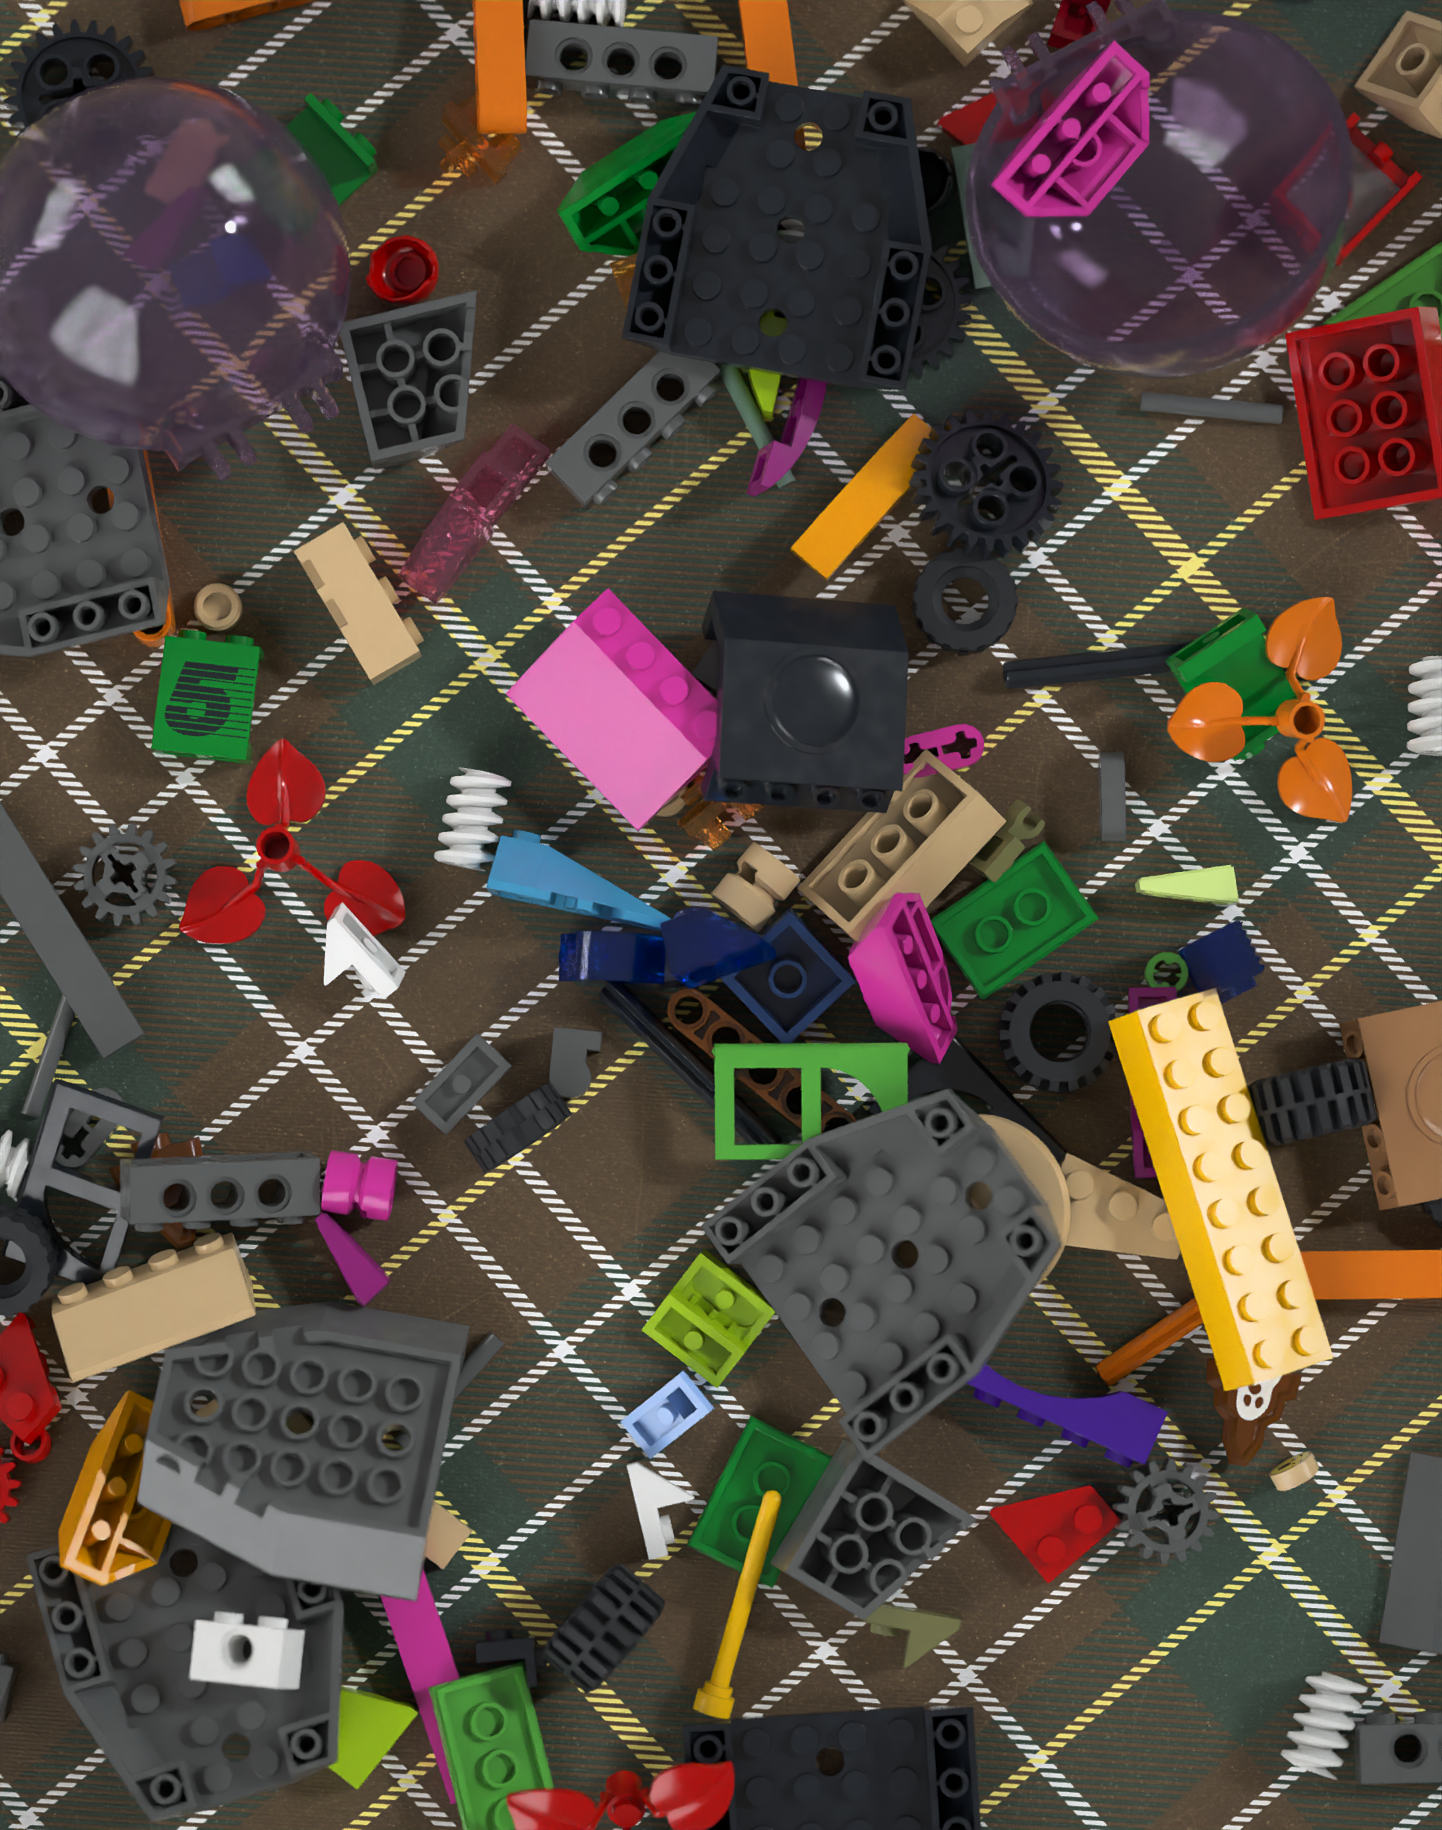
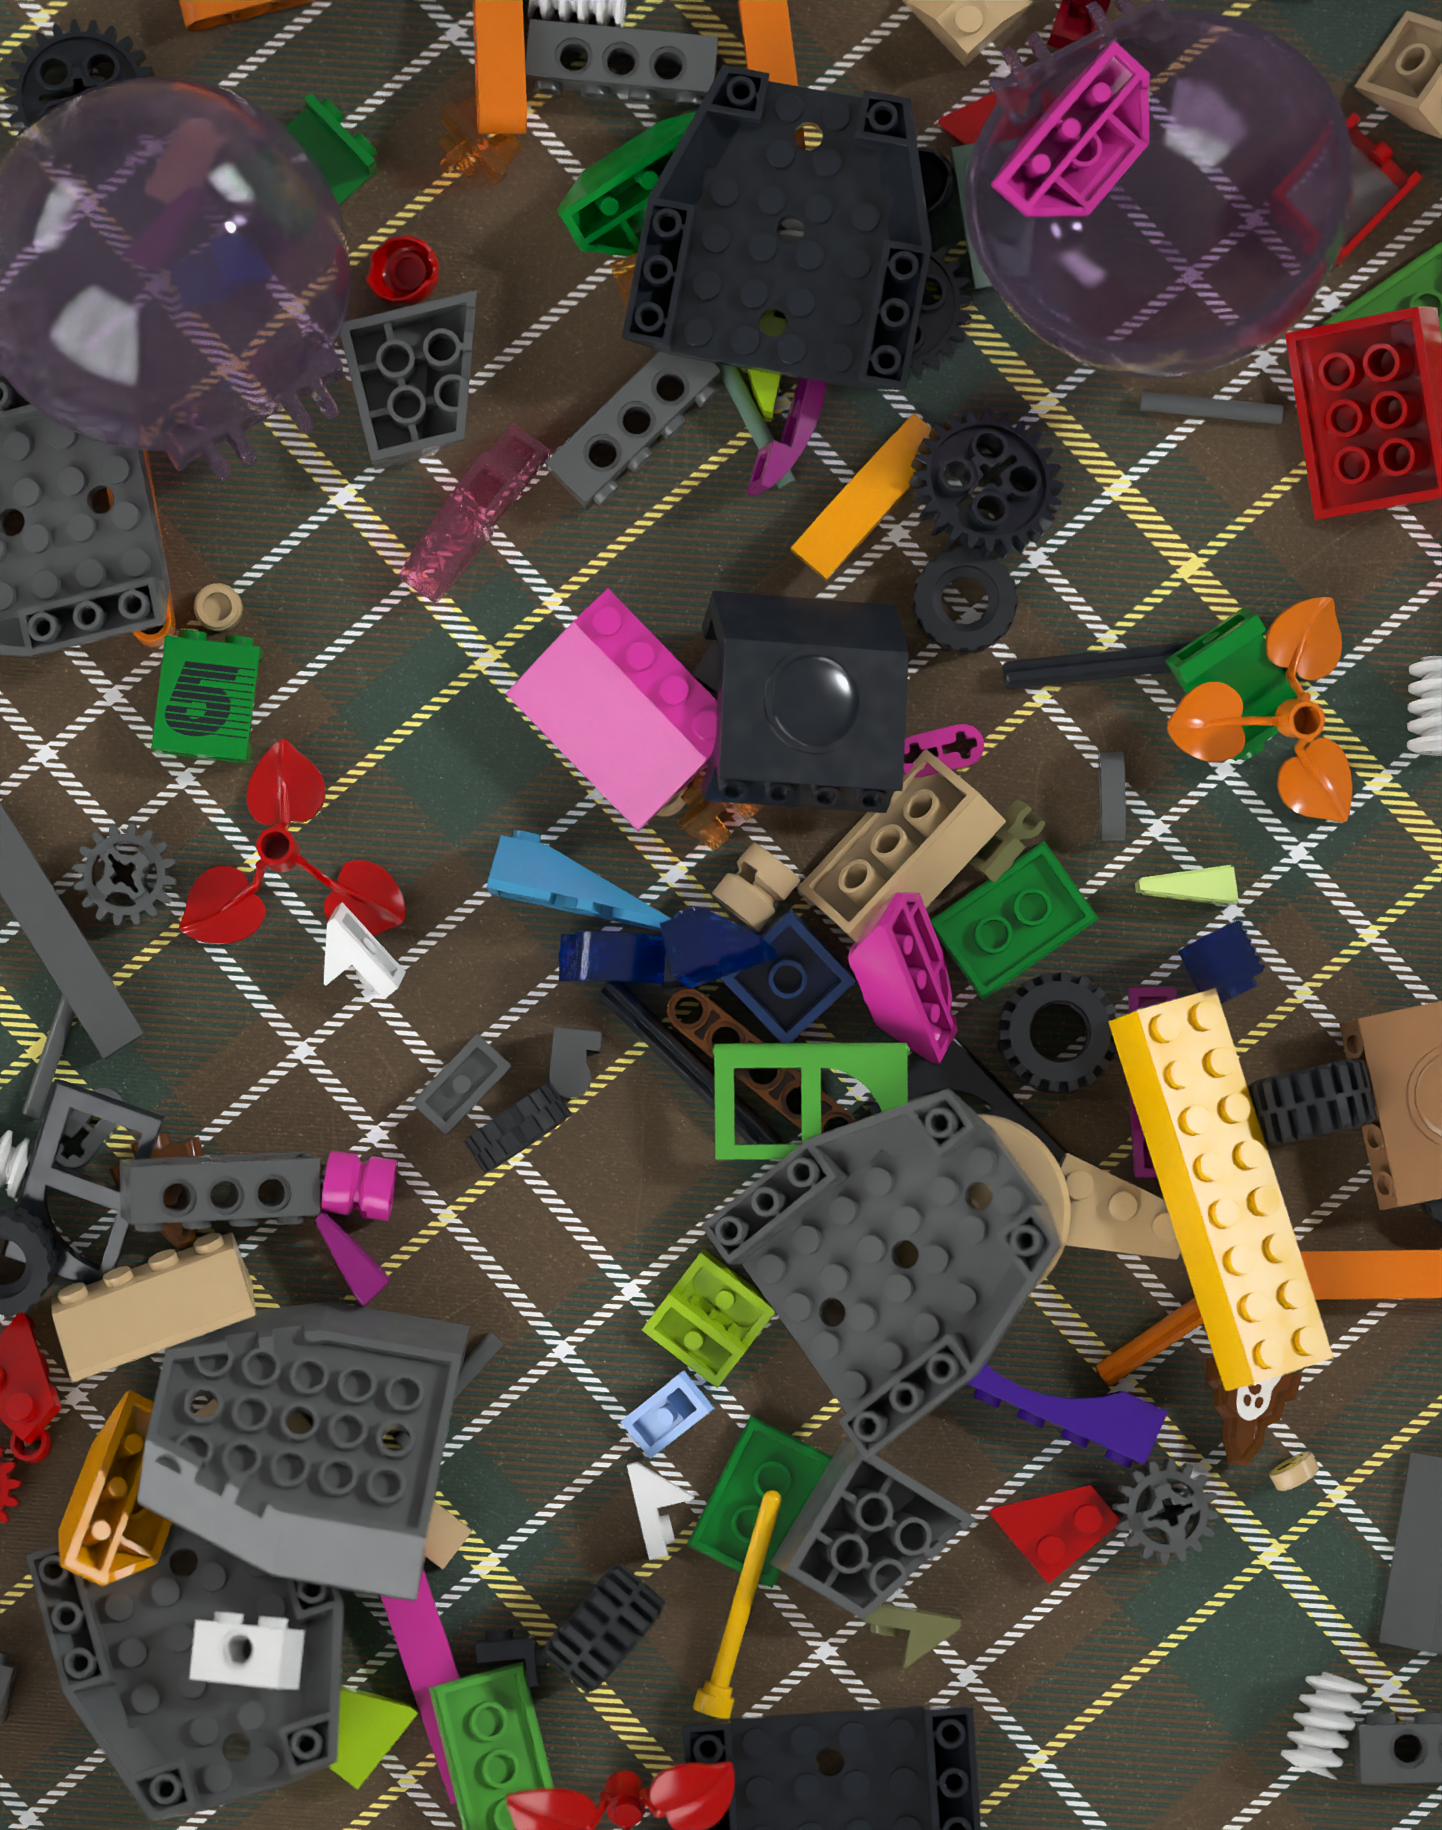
tan wedge [294,522,424,685] -> none
white piece [434,767,512,871] -> none
bright green bush [1145,952,1188,992] -> none

